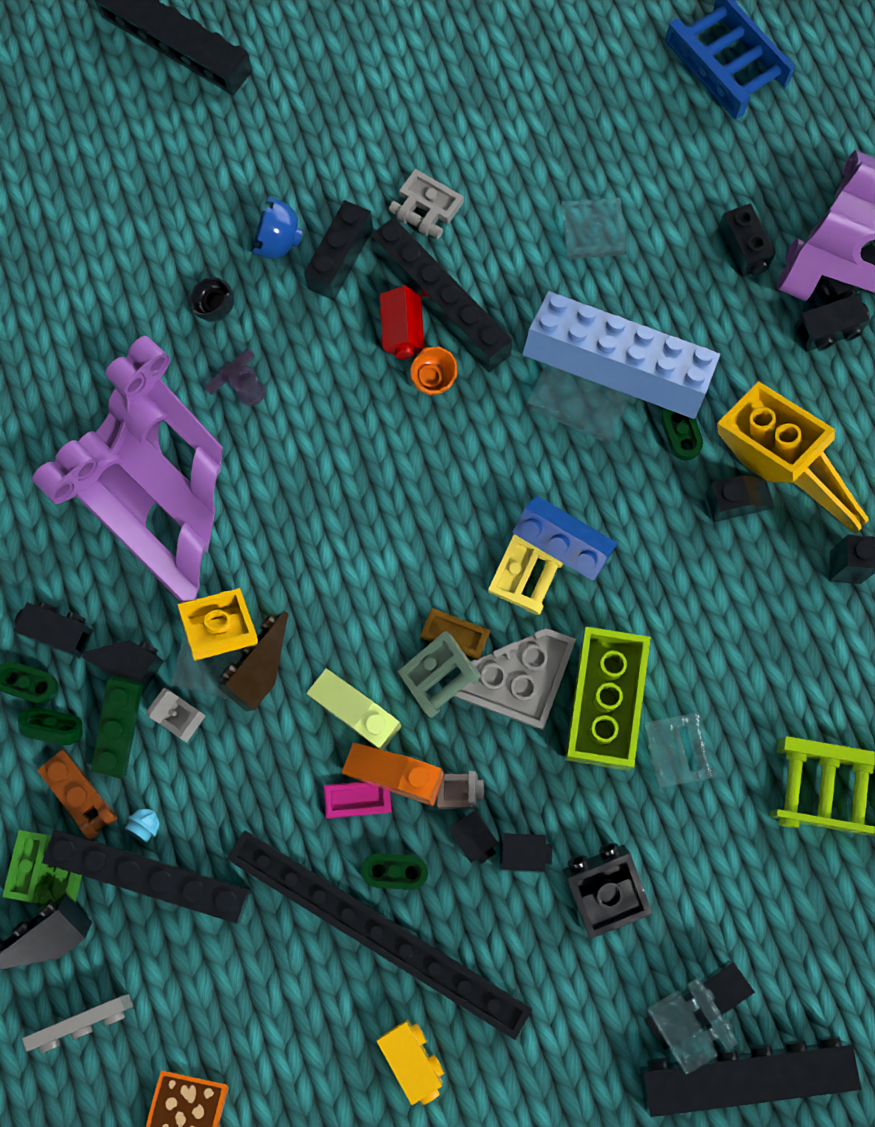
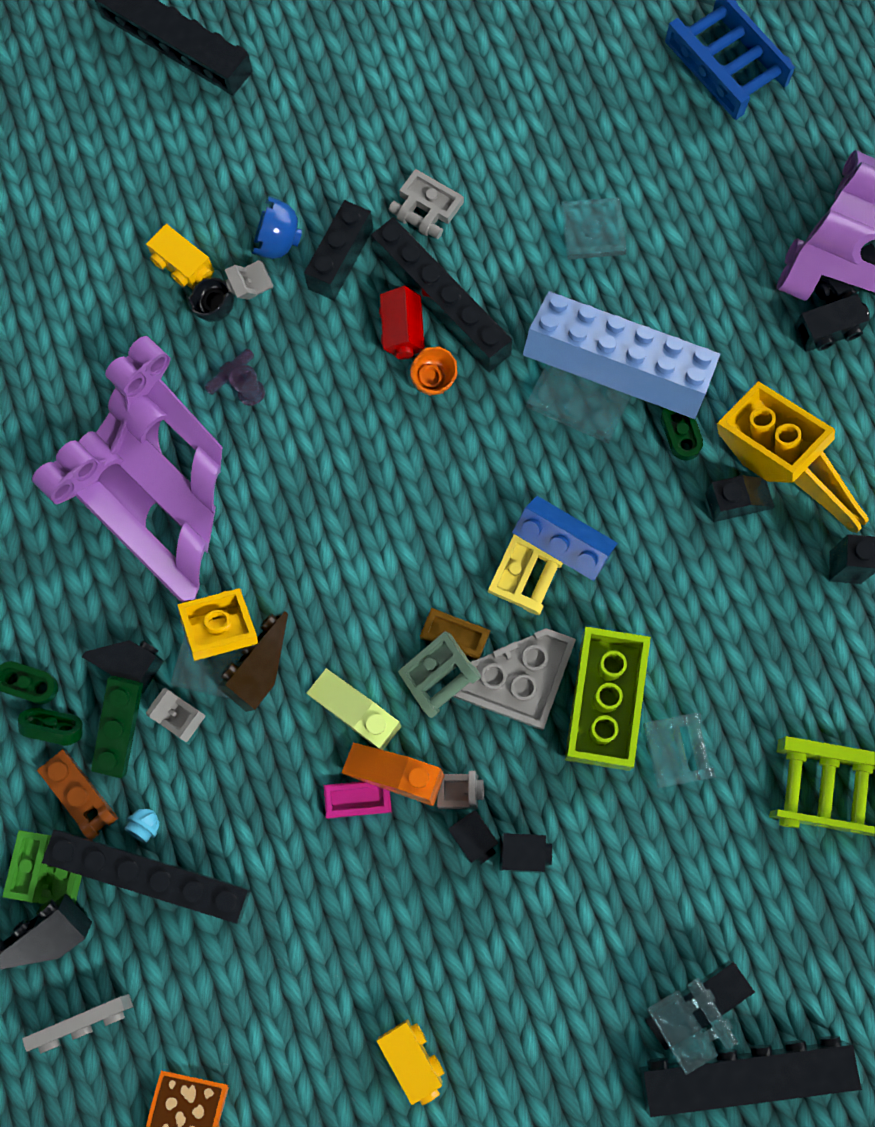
black brick [13,601,93,659] -> none
black plate [227,830,532,1040] -> none
dark green plate [361,853,428,890] -> none
black plate [562,843,652,939] -> none
black brick [718,203,776,277] -> none
none -> yellow brick [146,224,215,290]
none -> light grey bracket [225,260,273,300]

